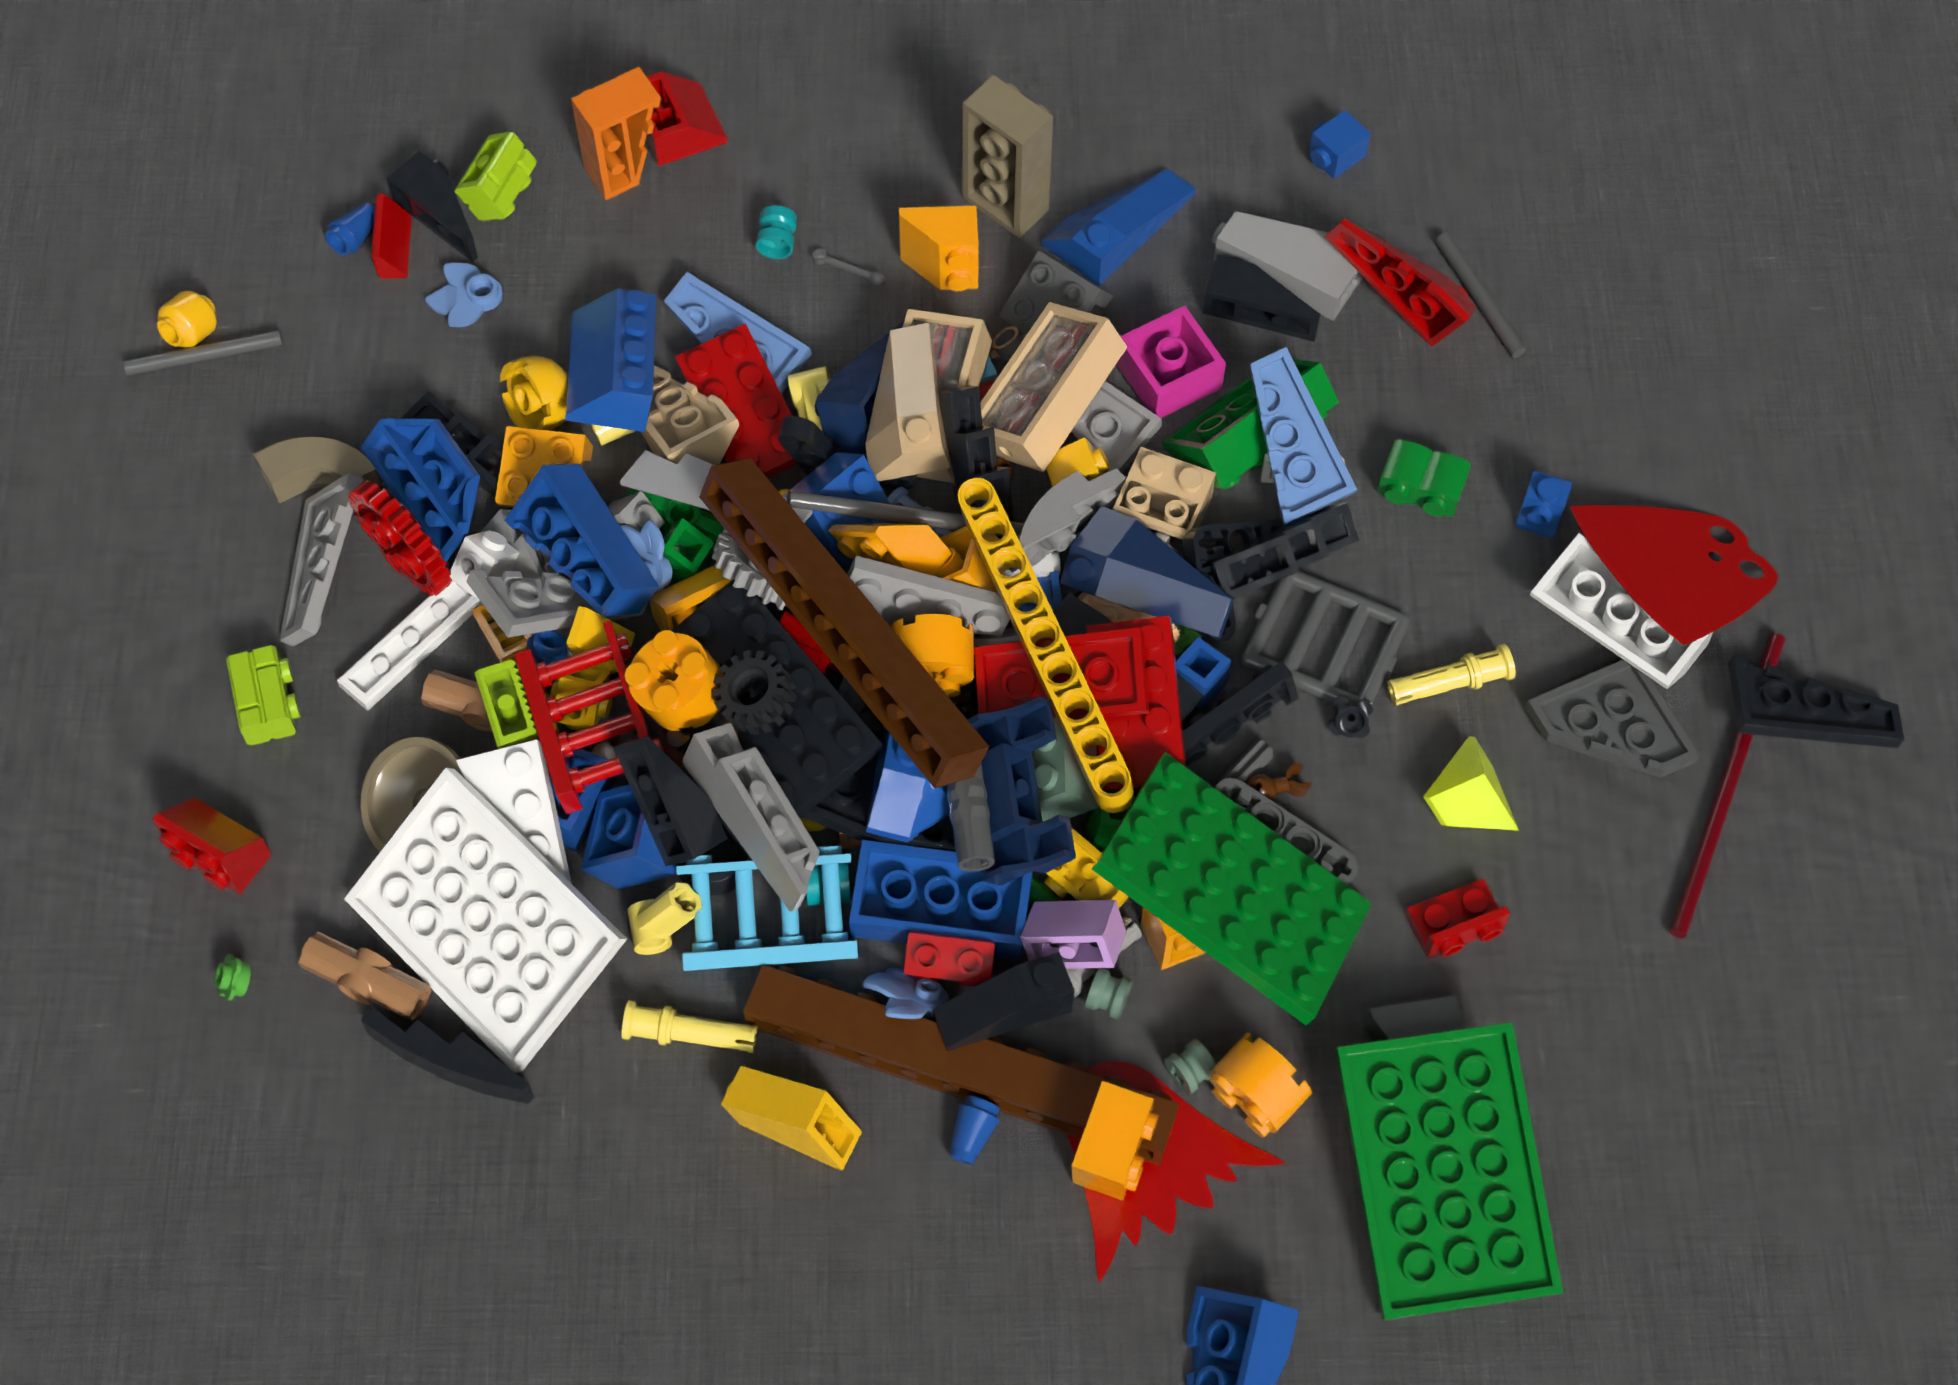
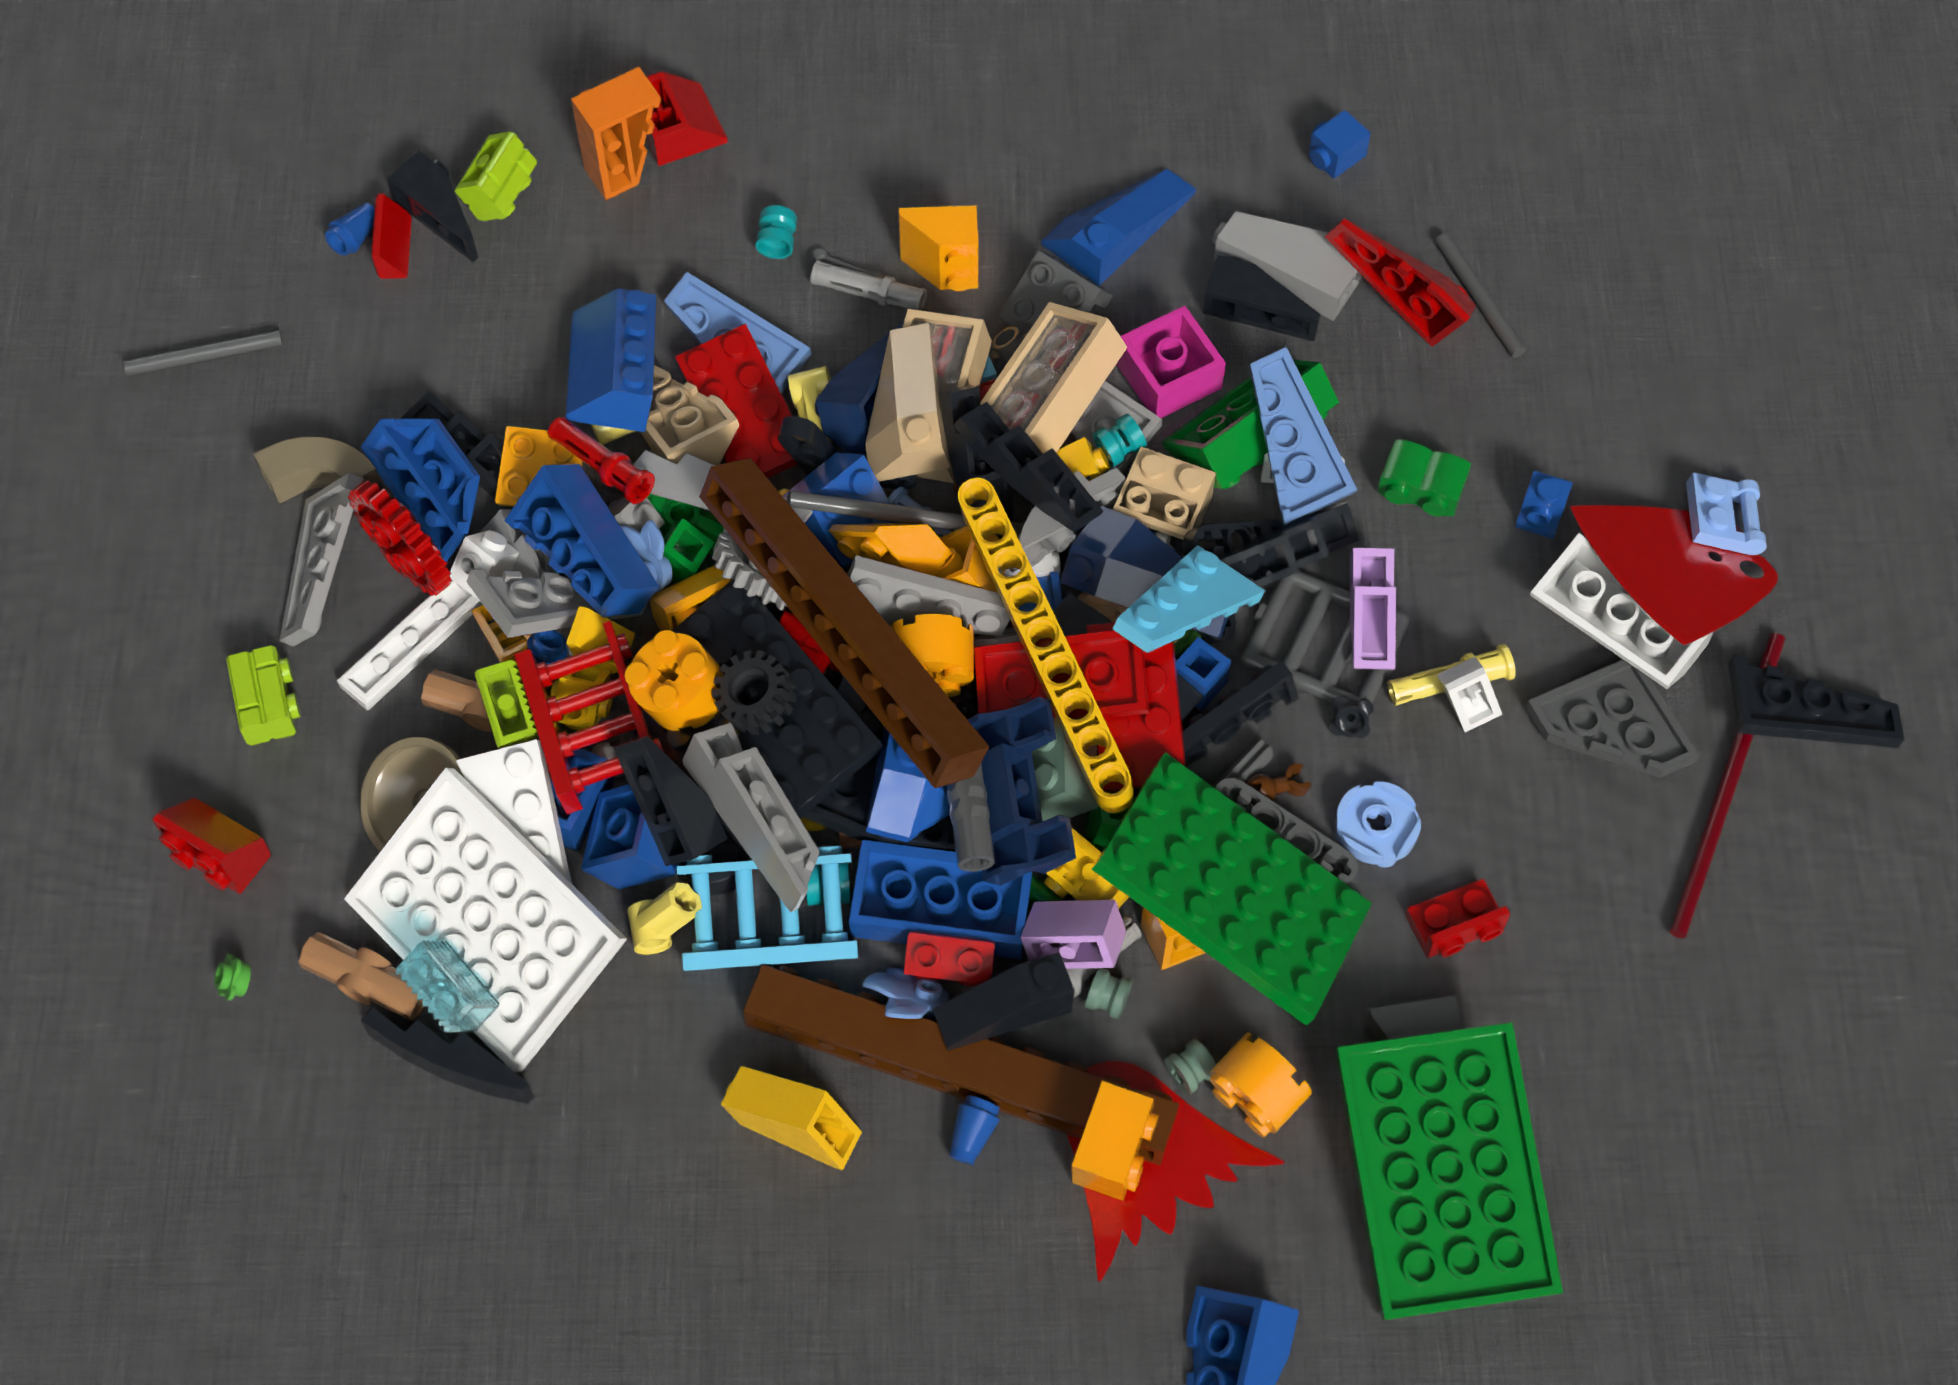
yellow head [157,291,217,348] -> none
medium blue plate [425,263,503,327] -> none
yellow cylinder [500,355,568,431] -> none
light yellow pin [622,1000,758,1053] -> none
dark tan brick [962,75,1053,238] -> none
neon yellow slope [1423,736,1519,831] -> none
none -> clear light blue brick [396,940,500,1032]
none -> red pin [548,417,655,504]
none -> light grey pin [810,260,927,311]
none -> black slope [953,402,1104,532]
none -> teal wheel [1092,413,1147,467]
none -> medium azure wing [1113,545,1265,653]
none -> light blue plate [1335,781,1421,868]
none -> lavender slope [1350,548,1396,670]
none -> white slope [1437,657,1503,732]
none -> light blue plate [1686,472,1767,555]

